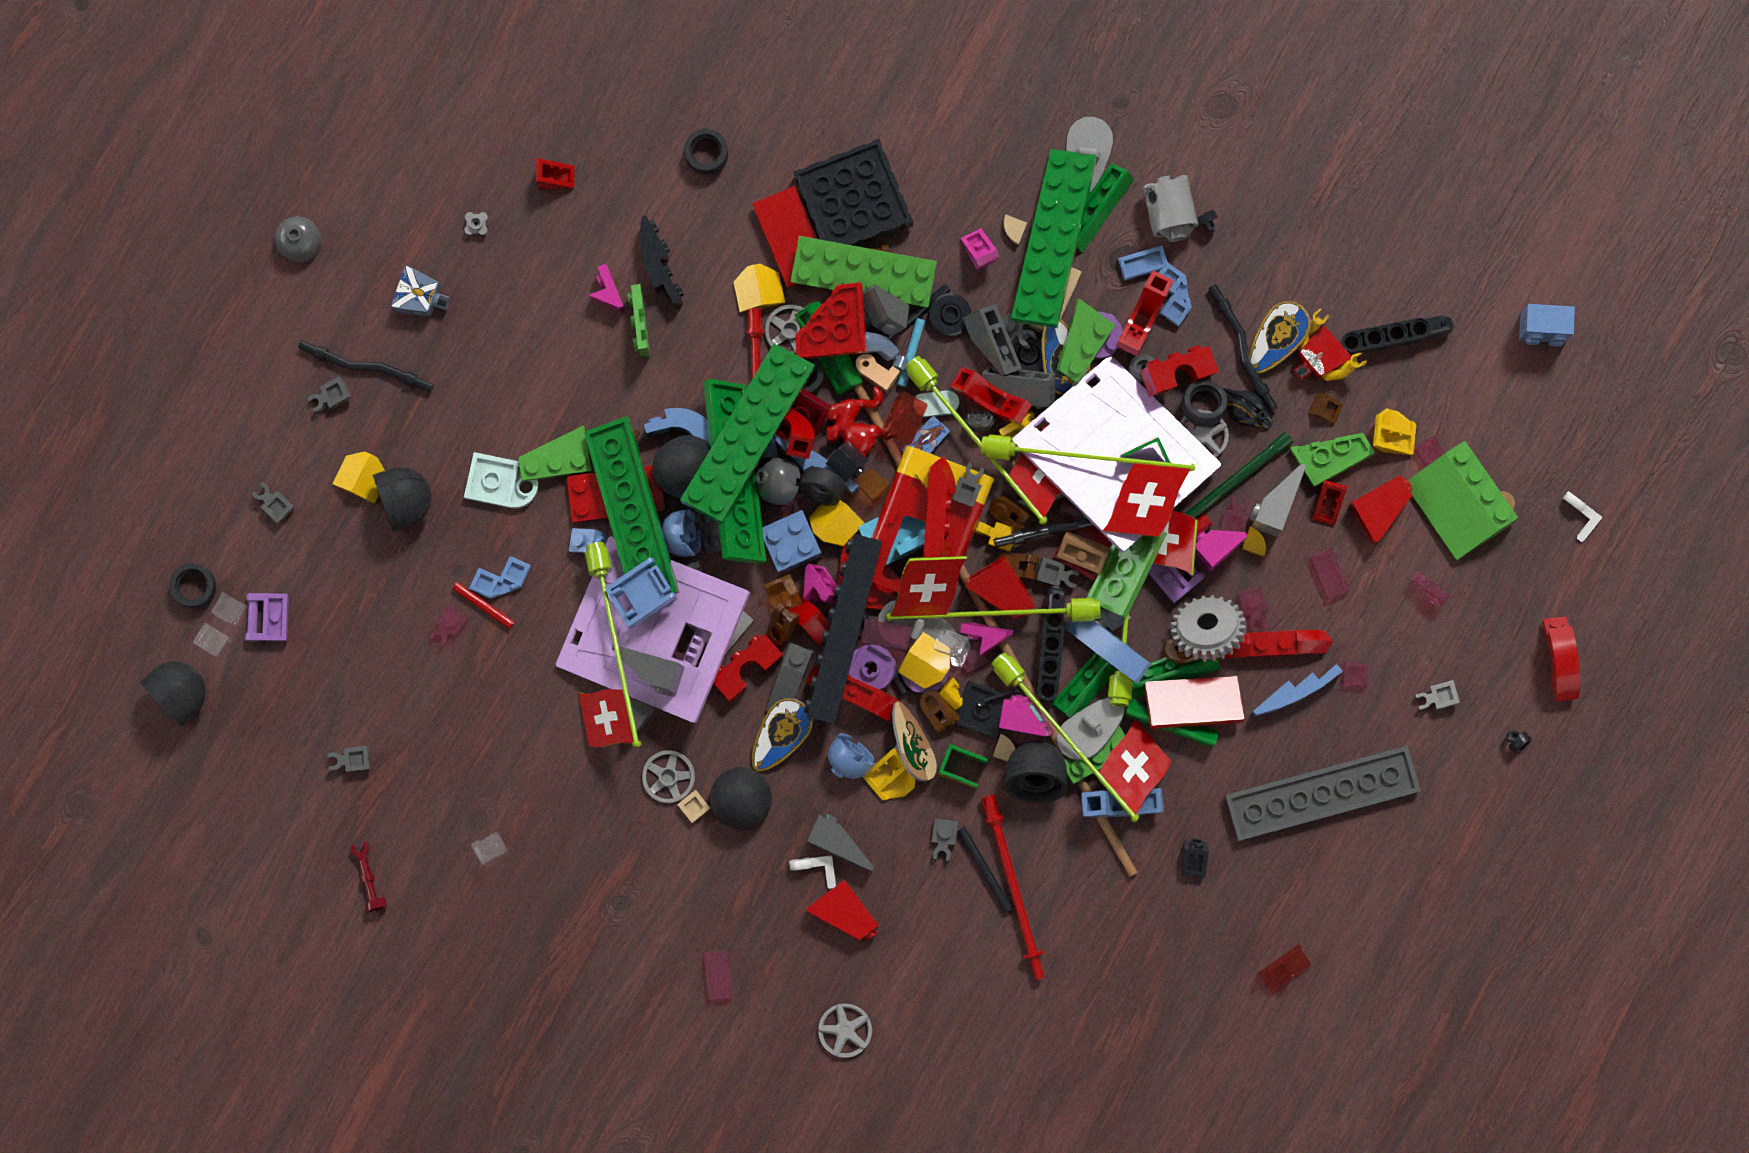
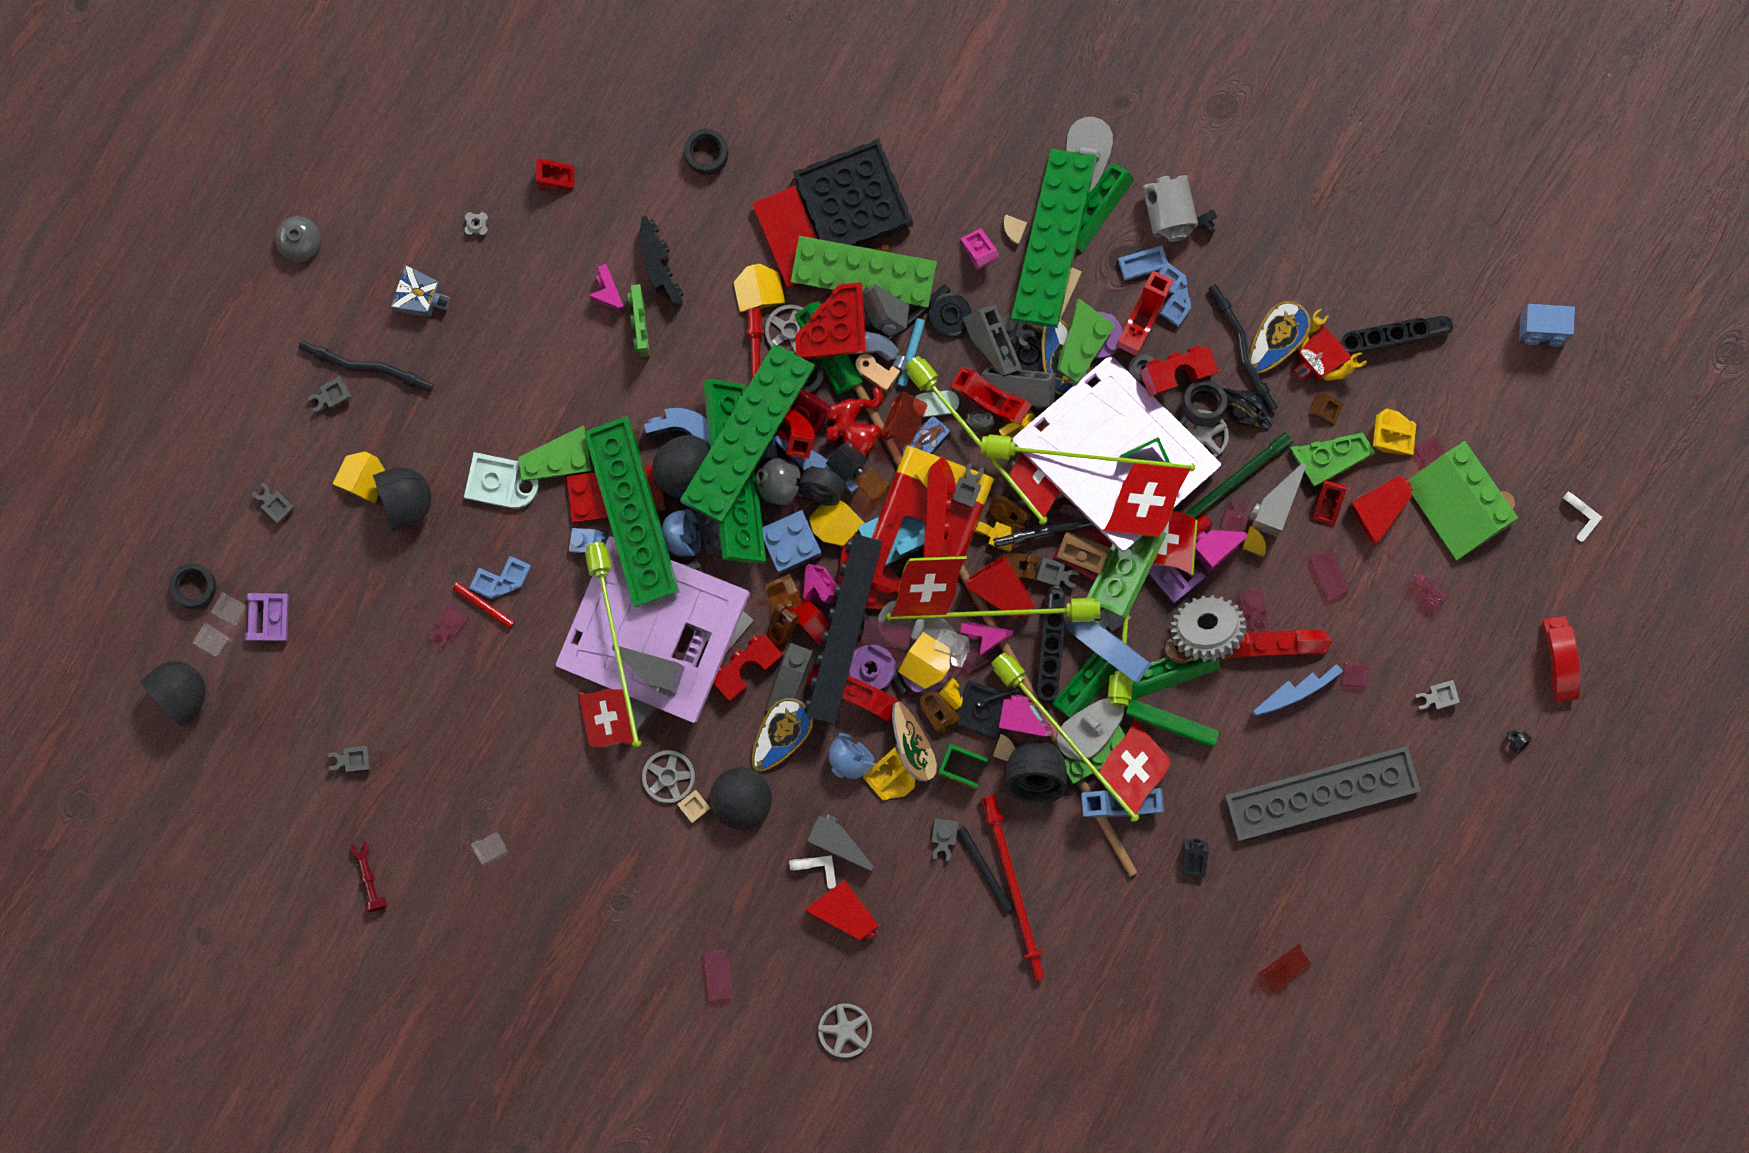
medium blue container [604,558,677,629] -> none
tile [1144,676,1244,729] -> none

